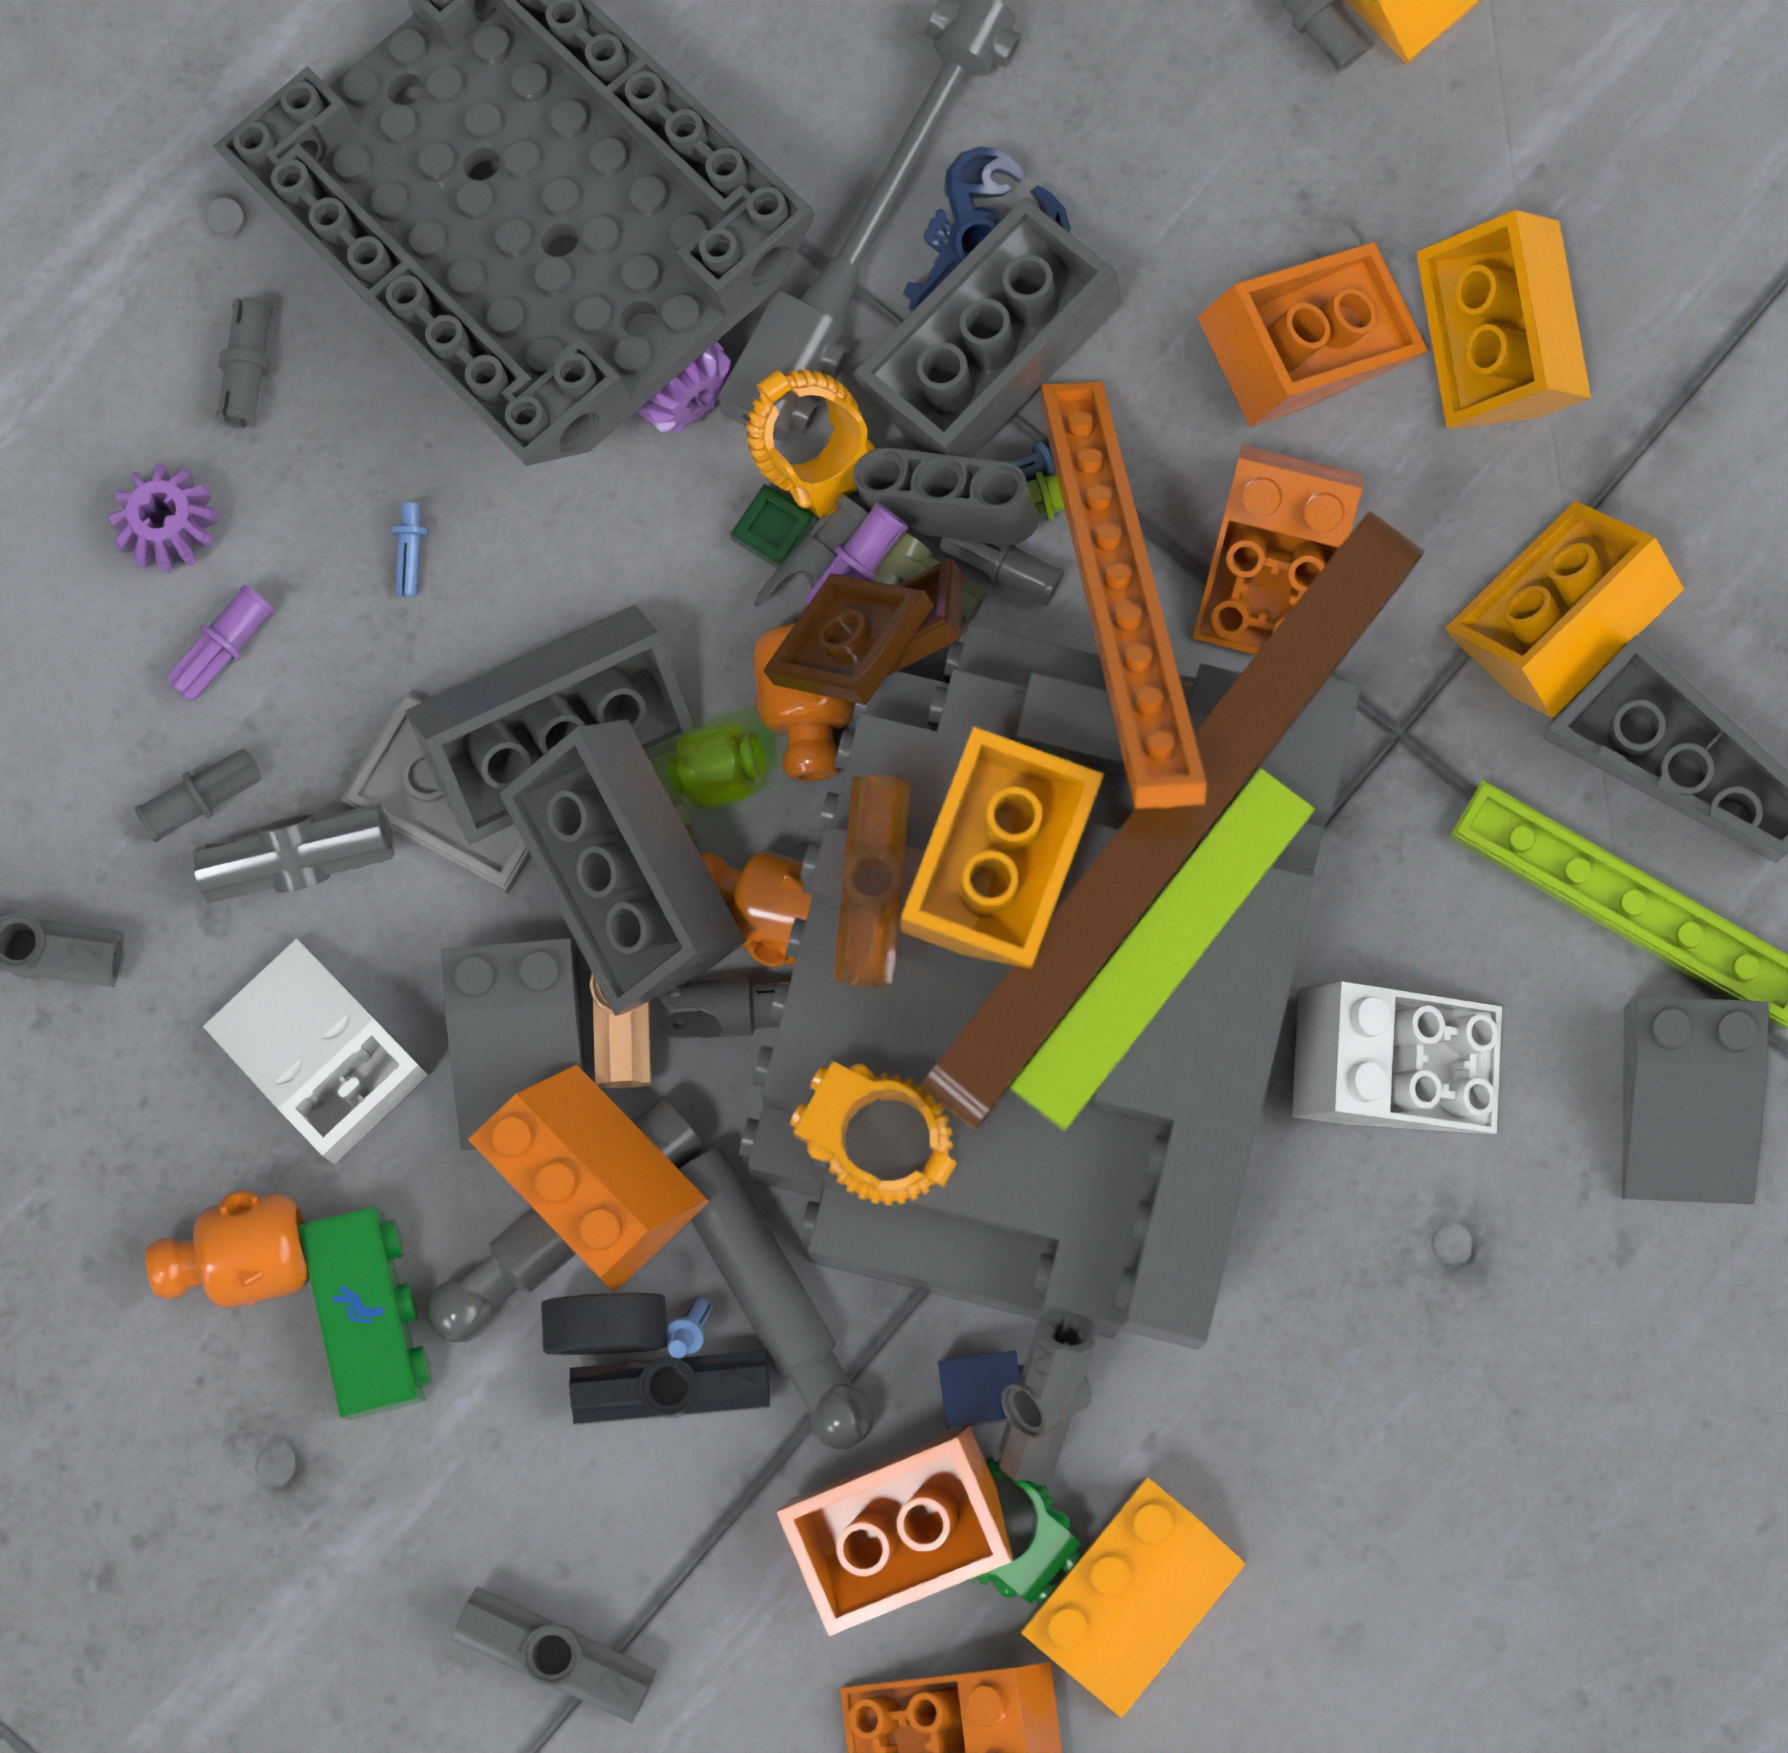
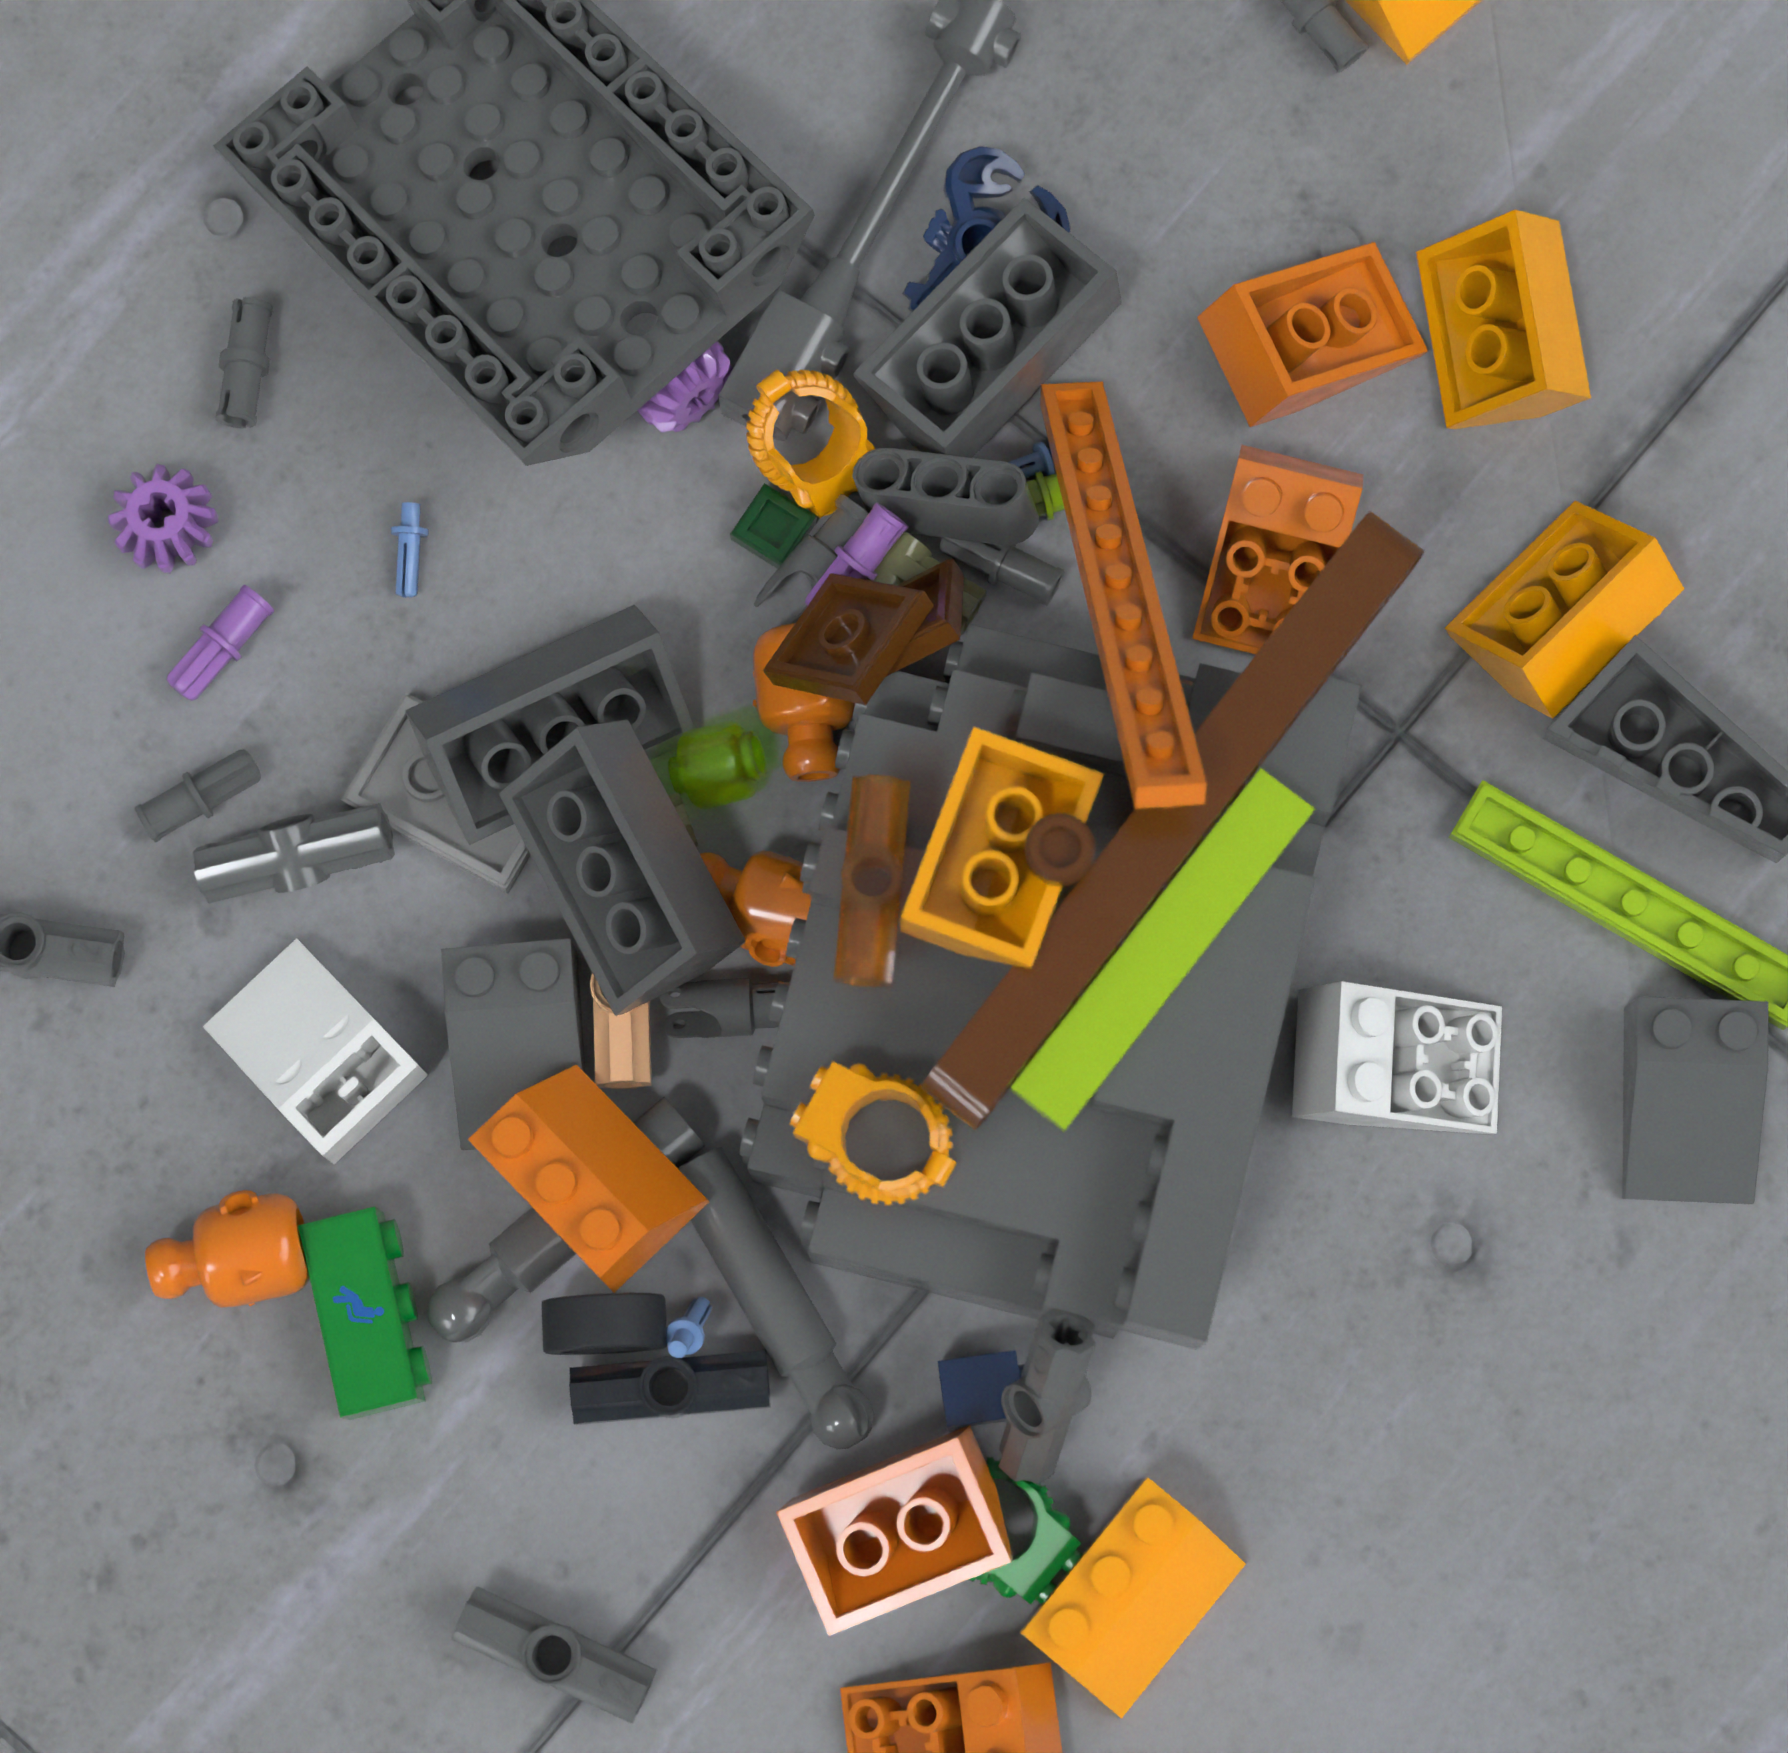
none -> reddish brown tile [1024,813,1095,886]

